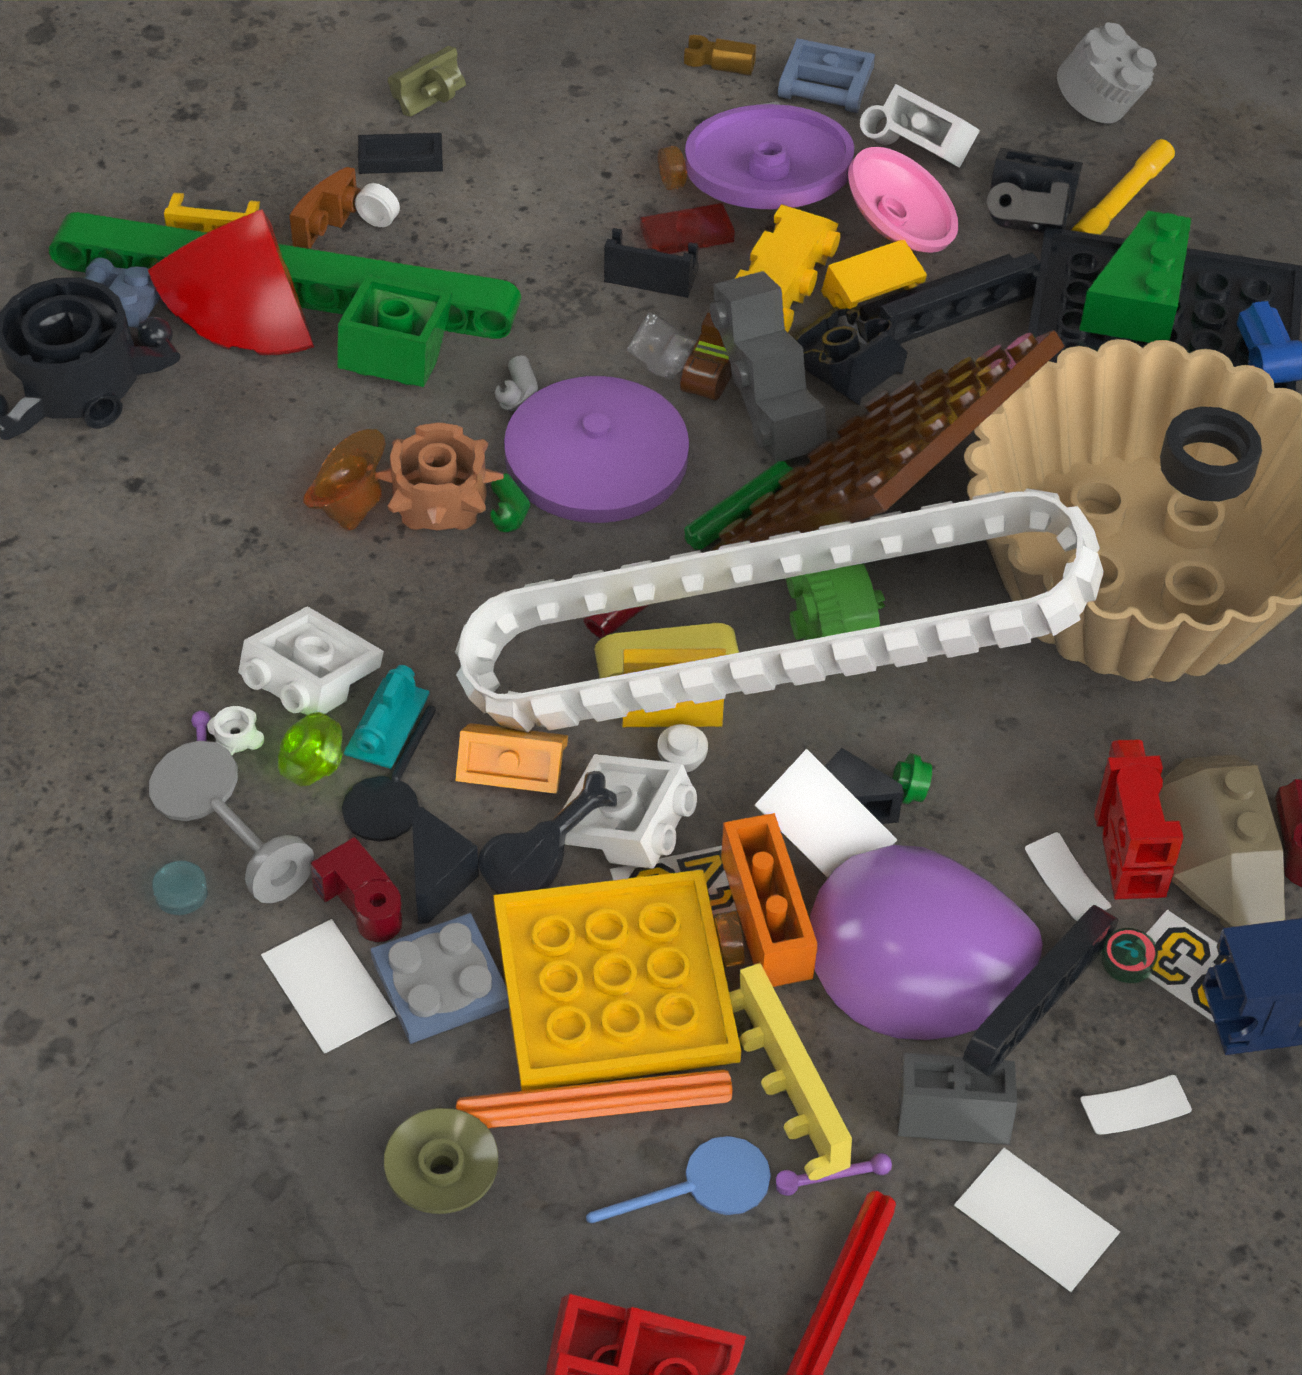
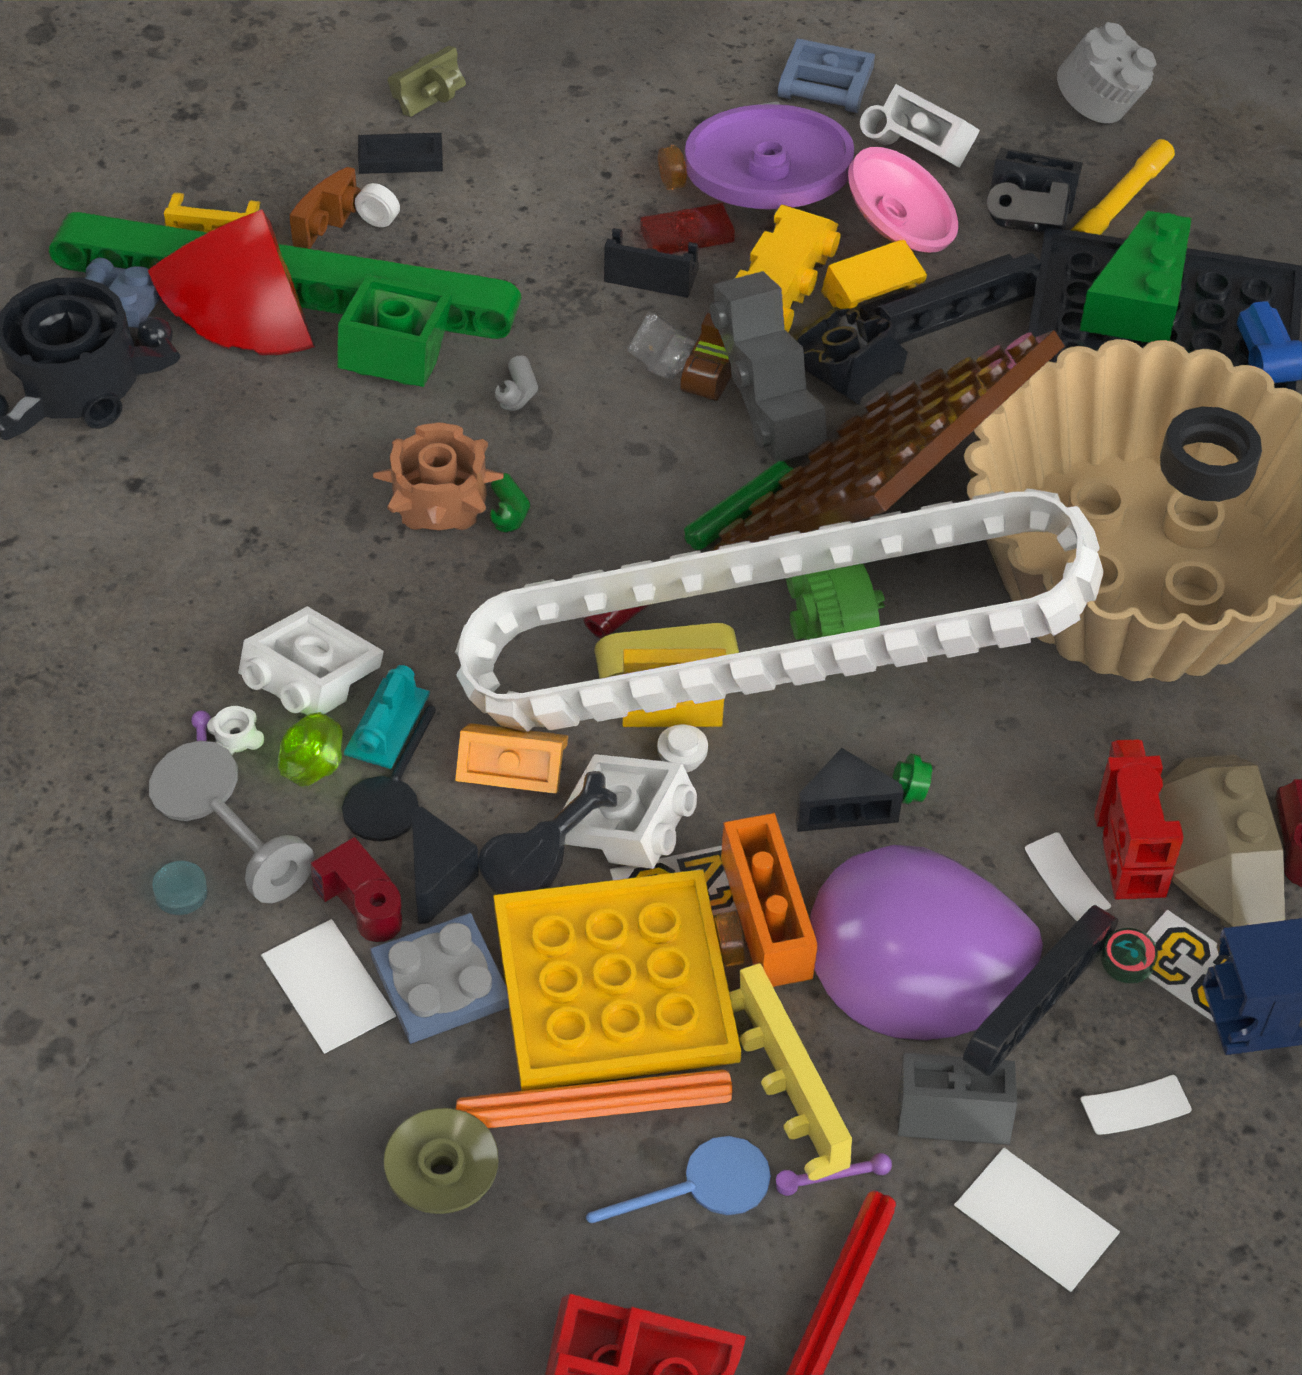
clear orange piece [303,429,386,531] -> none
medium lavender dish [504,376,689,523] -> none
pearl gold bar [684,35,756,75] -> none
white sticker [755,749,897,878] -> none

